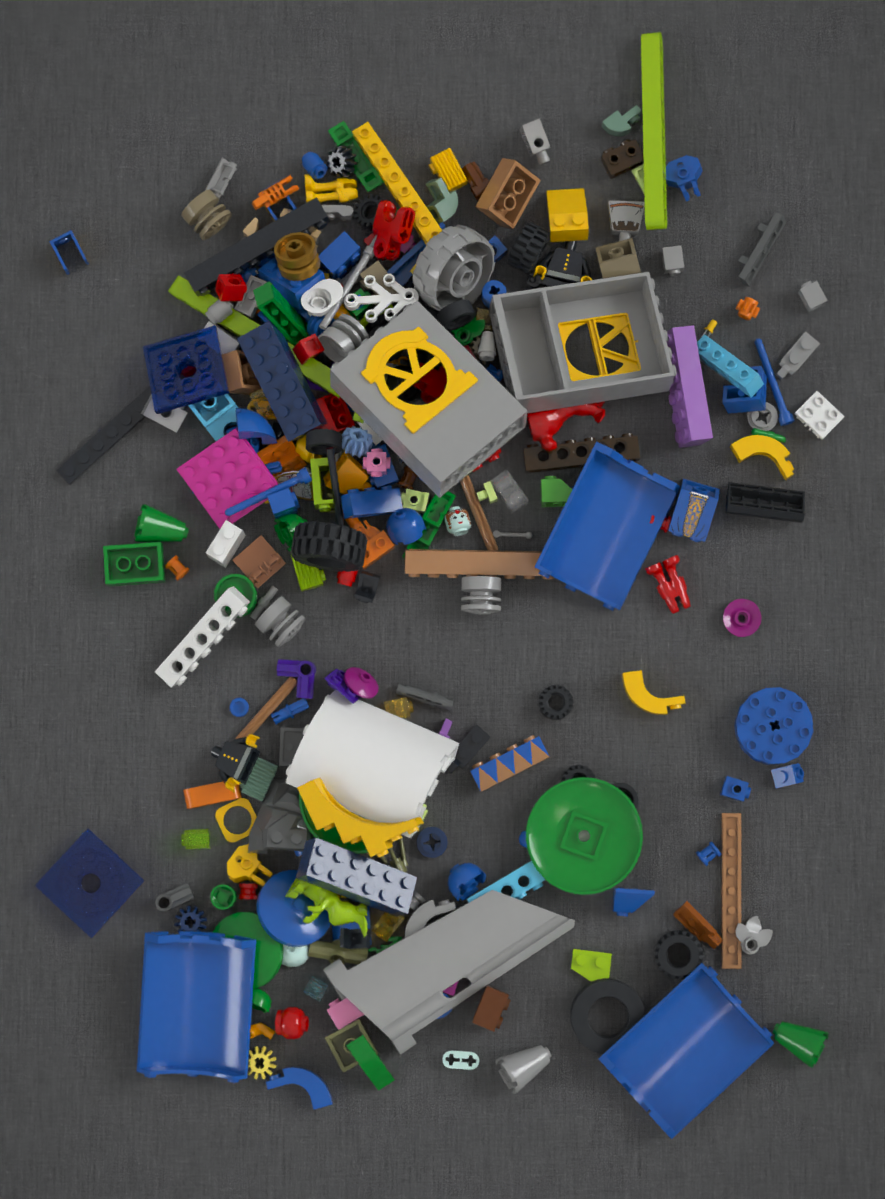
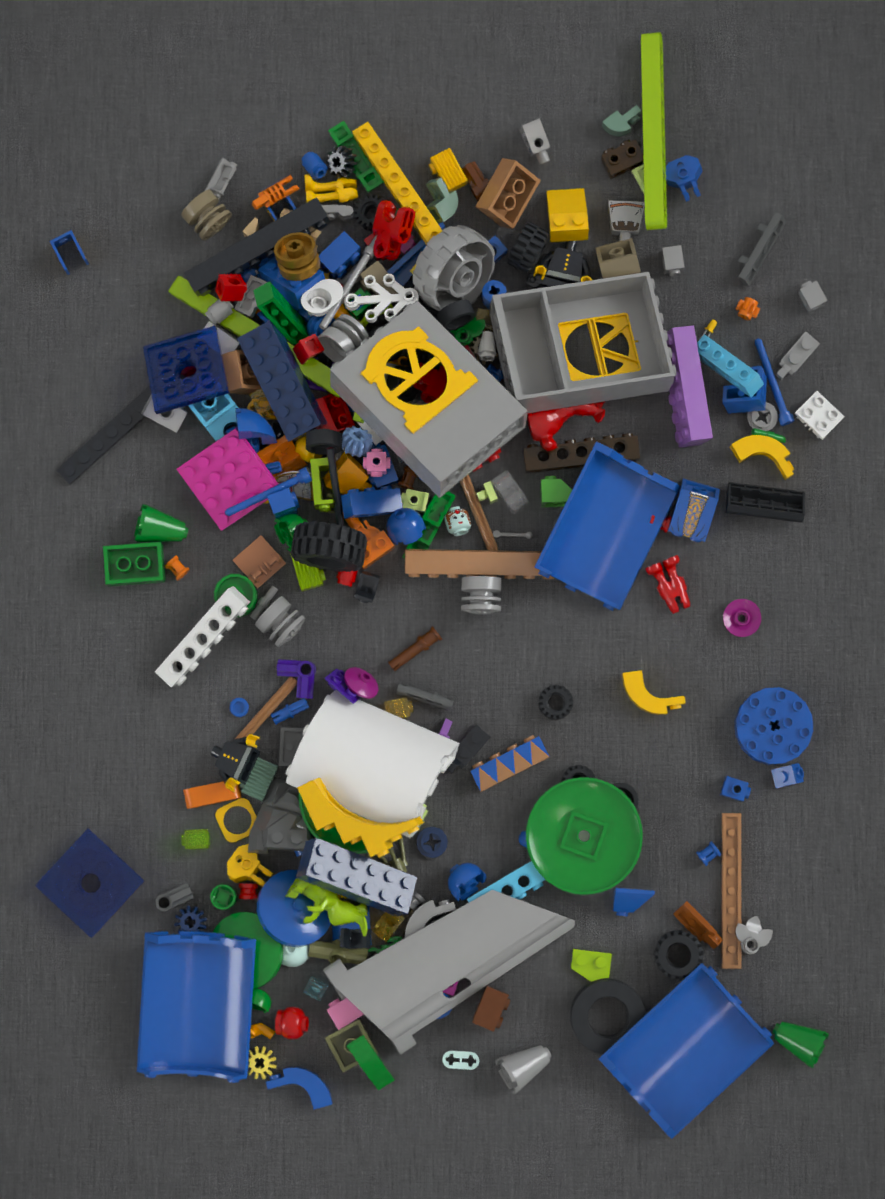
white brick [206,520,246,568] -> none
none -> reddish brown pin [388,626,443,671]

